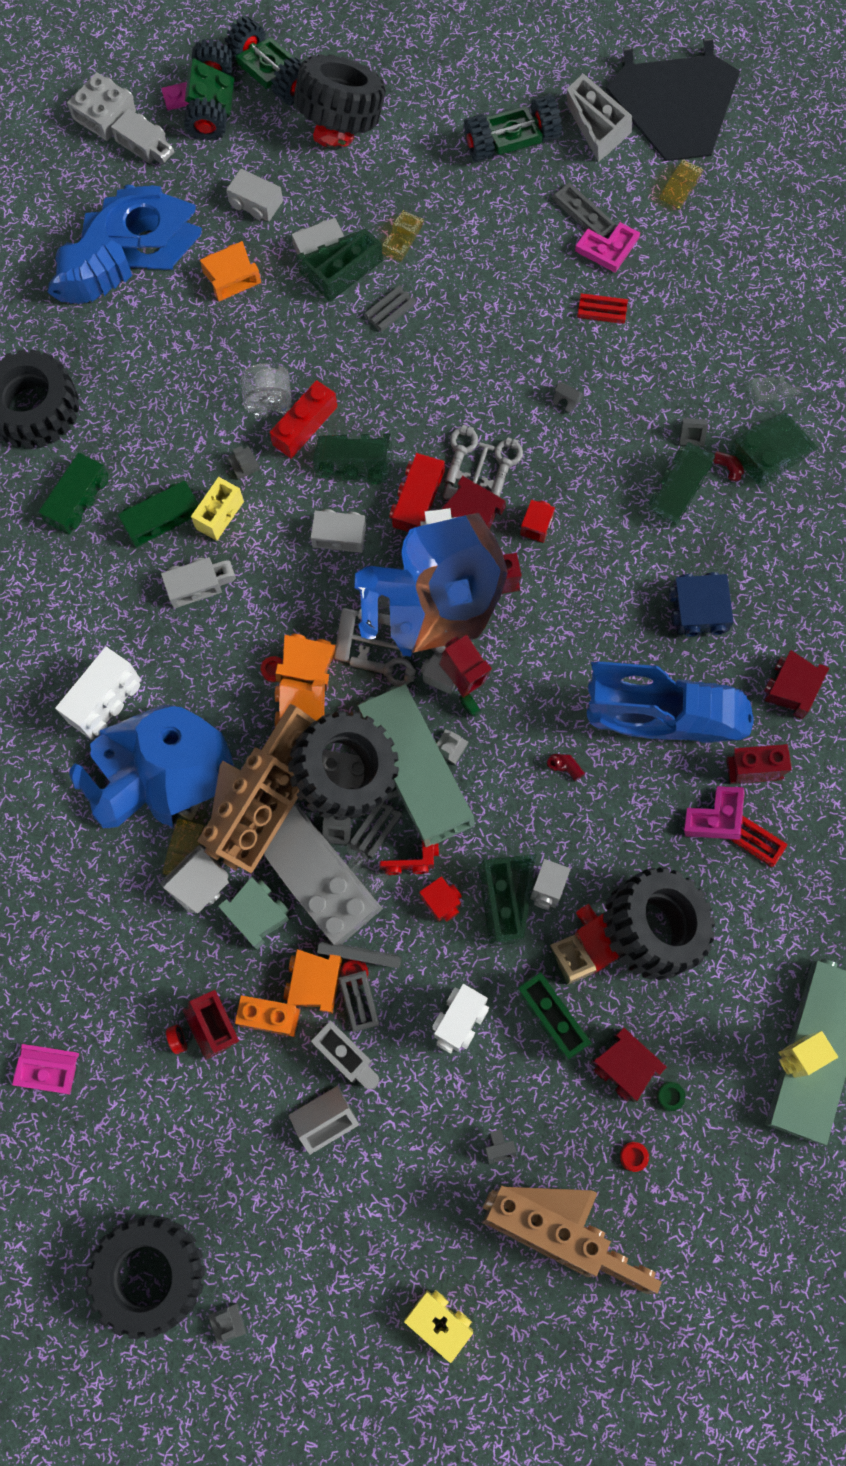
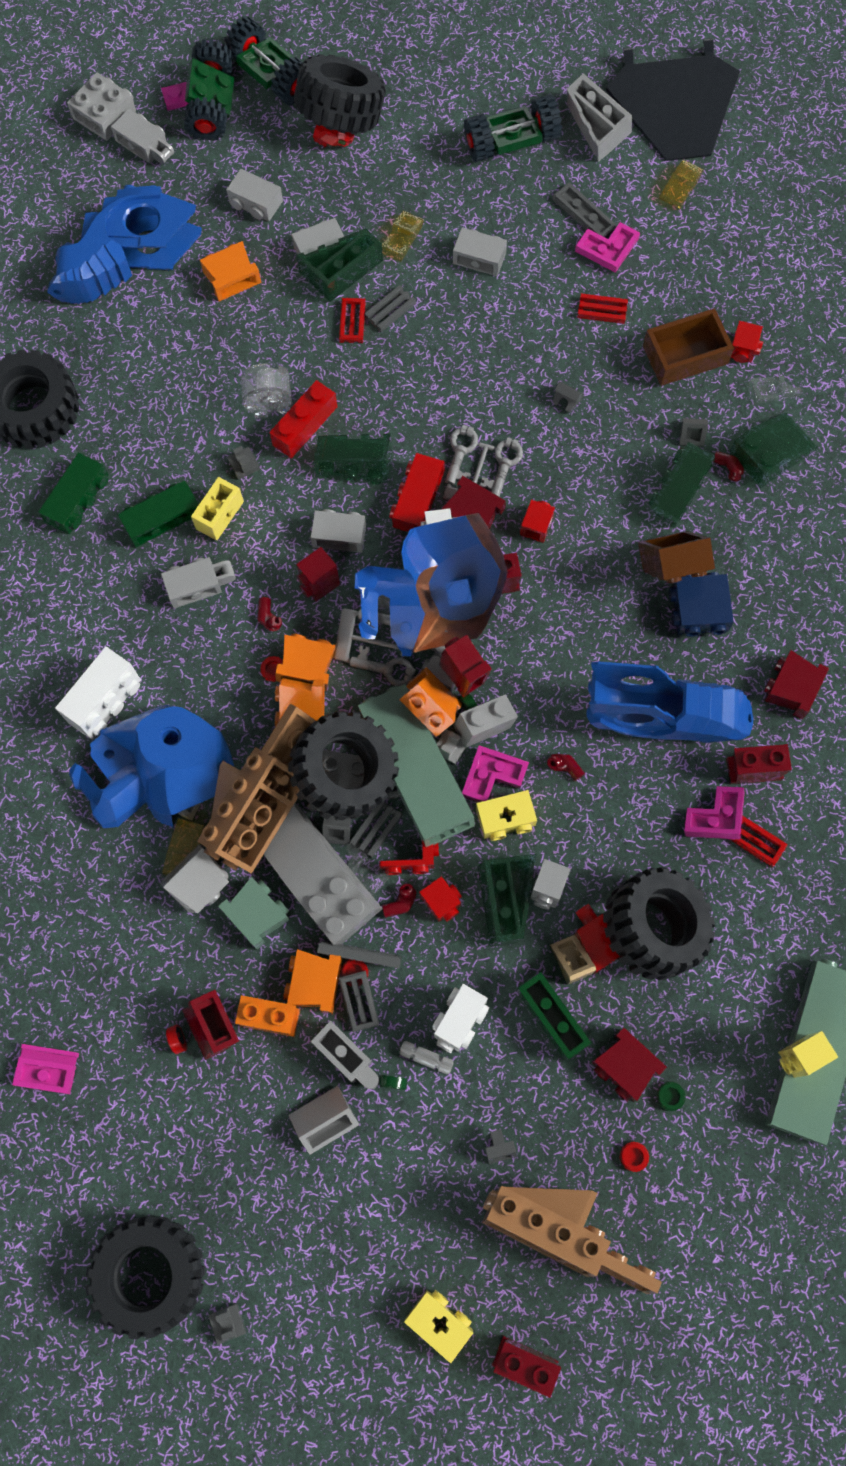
none -> dark red arm [257,597,282,631]
none -> dark red brick [296,547,340,602]
none -> red tile [339,298,366,343]
none -> dark green tile [379,1075,408,1090]
none -> dark red arm [382,884,416,918]
none -> orange hips [399,667,462,737]
none -> light grey axle [399,1041,453,1074]
none -> light grey brick [453,228,507,276]
none -> light grey brick [453,694,518,748]
none -> dark pink plate [462,745,529,802]
none -> light yellow brick [476,790,537,841]
none -> dark red hips [492,1335,562,1398]
none -> reddish brown piece [638,531,715,583]
none -> reddish brown piece [643,308,734,386]
none -> red brick [731,320,763,363]

